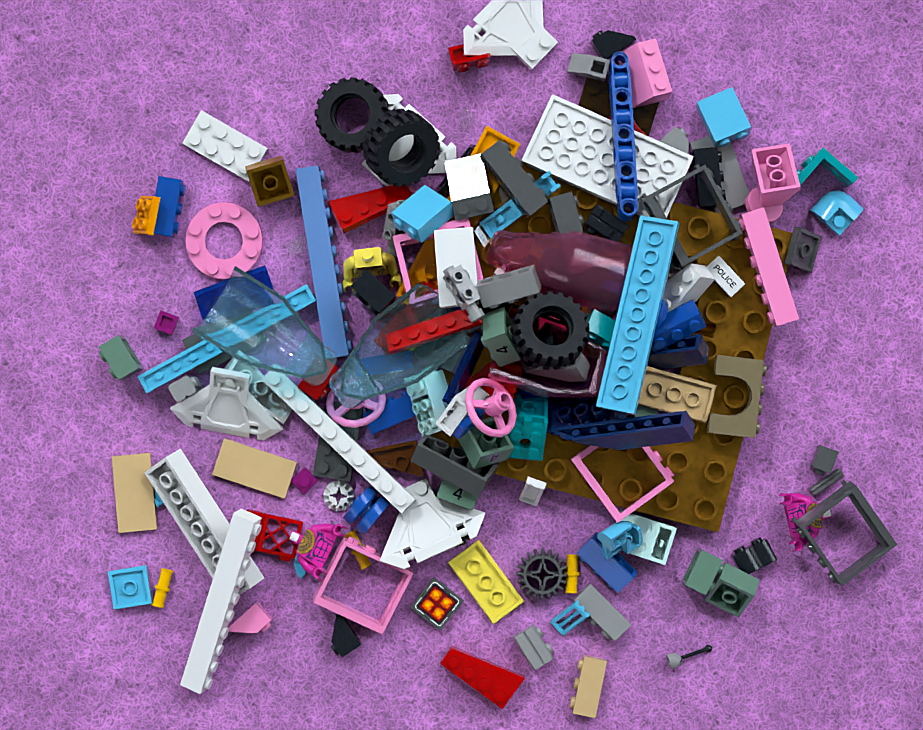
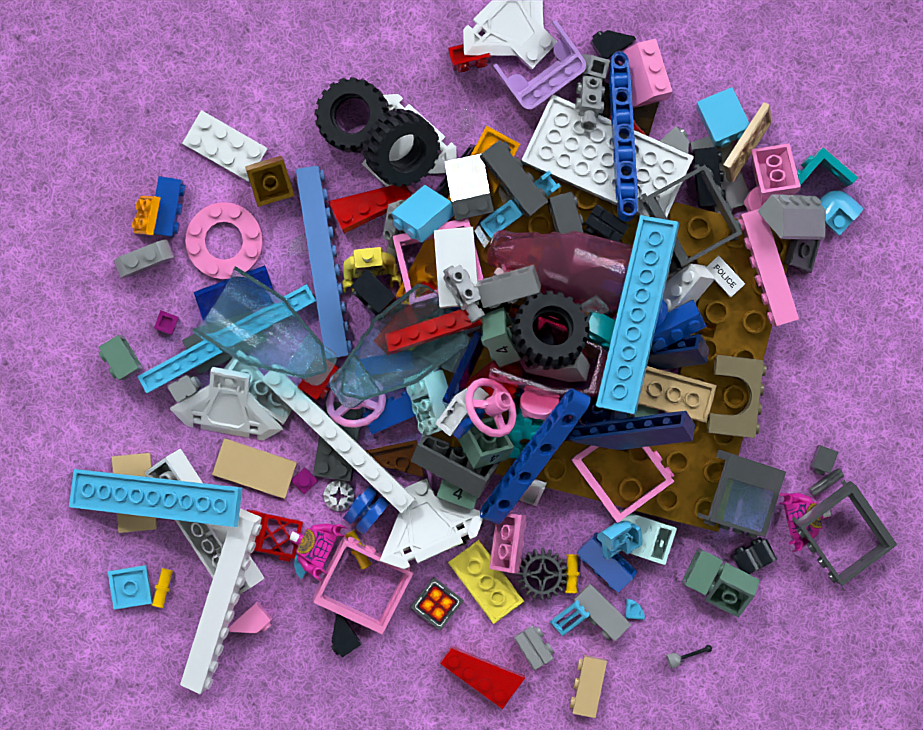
none -> medium azure plate [69,469,243,527]
none -> light grey brick [113,240,174,279]
none -> blue beam [480,389,590,525]
none -> bright pink slope [490,513,527,573]
none -> lavender windscreen [492,20,586,109]
none -> bright pink tile [520,388,559,421]
none -> light grey brick [575,75,605,131]
none -> clear tile [581,295,609,314]
none -> medium azure tile [625,599,645,620]
none -> panel [697,450,786,539]
none -> tan tile [723,102,773,183]
none -> light grey slope [758,194,826,240]

